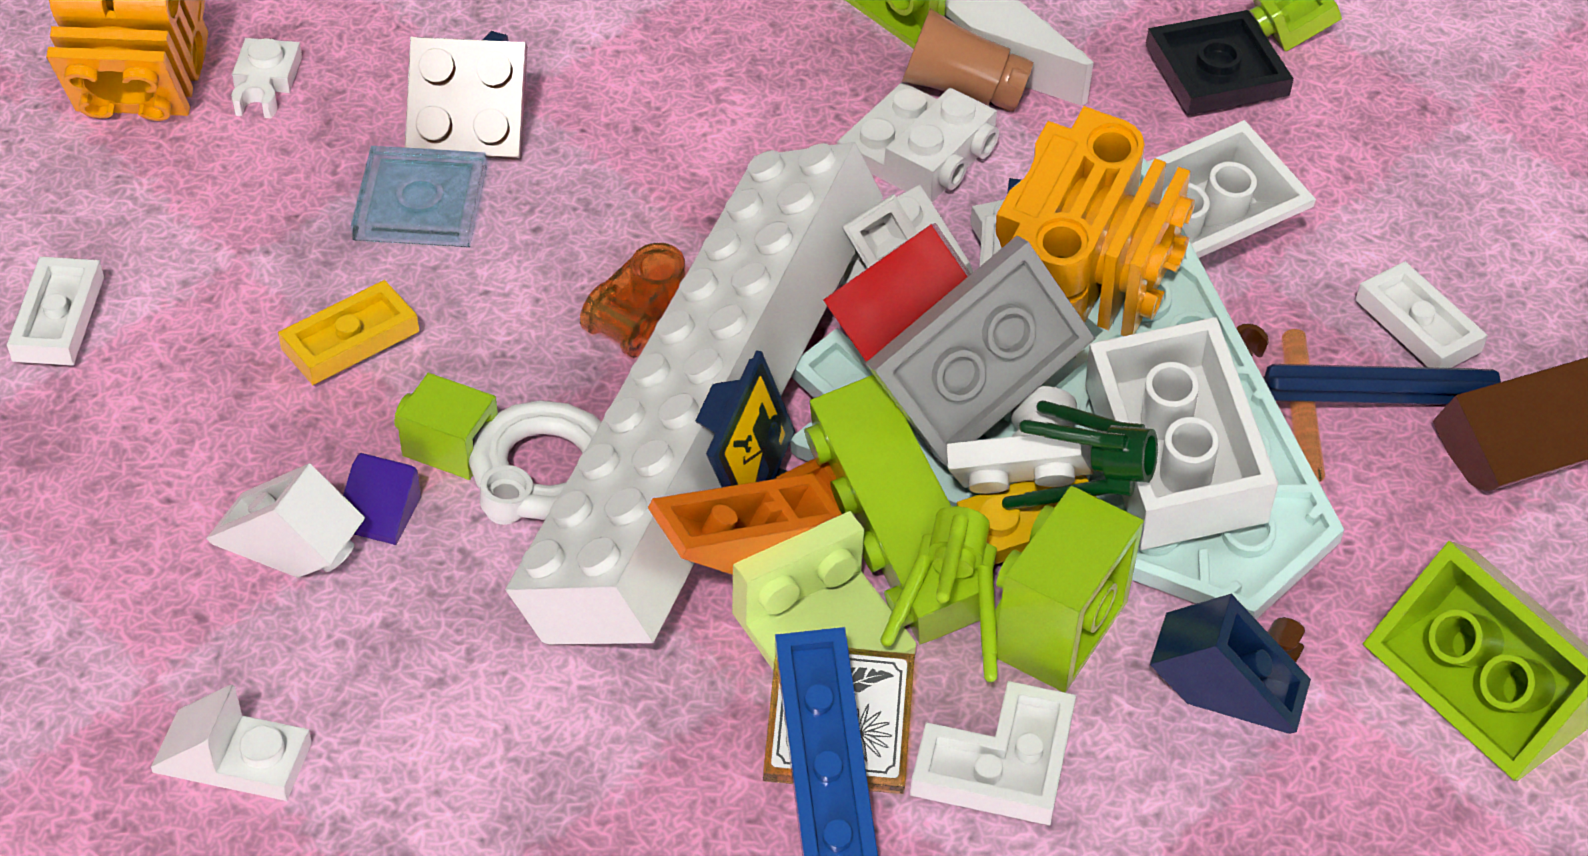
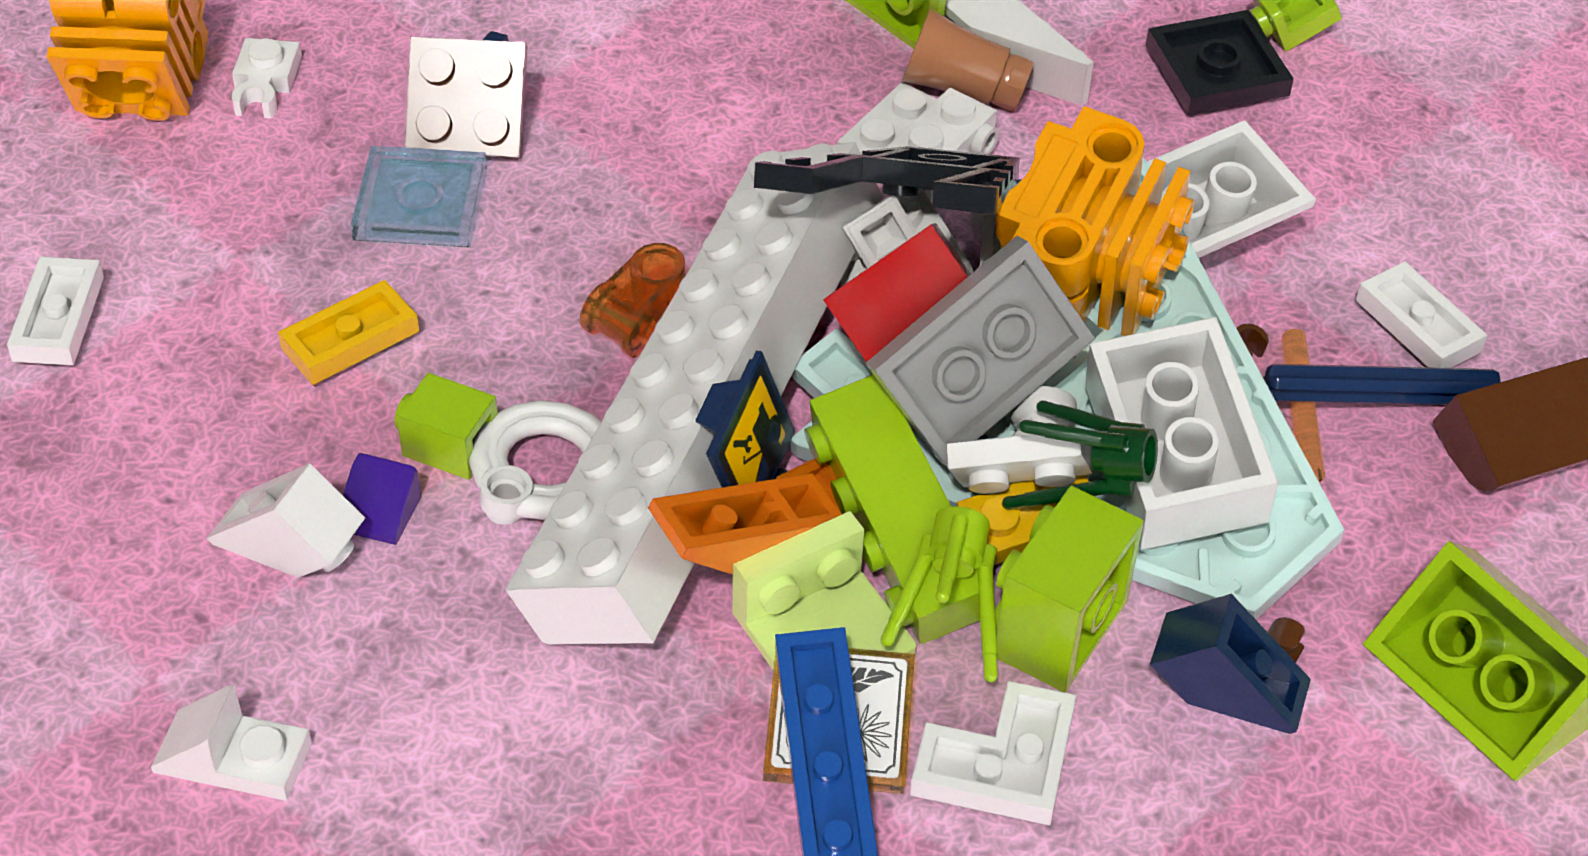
none -> black wing [754,146,1020,214]

